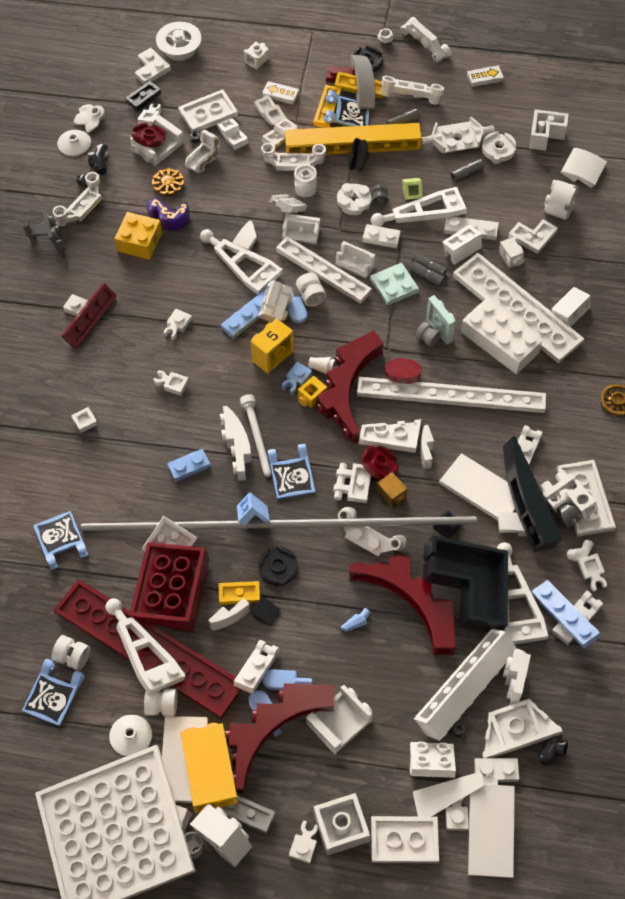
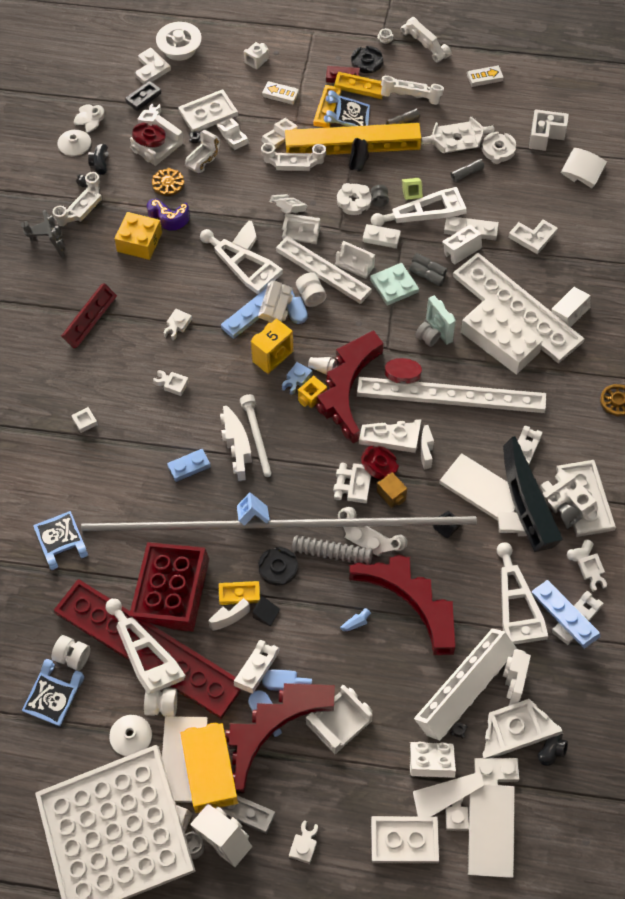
white plate [63,294,88,316] -> none
white plate [142,516,197,552] -> none
white slope [254,95,286,126] -> none
flag [268,444,315,500] -> none
white wheel [294,164,317,197] -> none
white brick [314,793,370,856] -> none
light grey slope [350,55,375,110] -> none
black piece [423,535,508,632] -> none
white brick [499,236,524,268] -> none
white brick [544,180,578,220] -> none
none -> light grey piece [292,535,373,565]

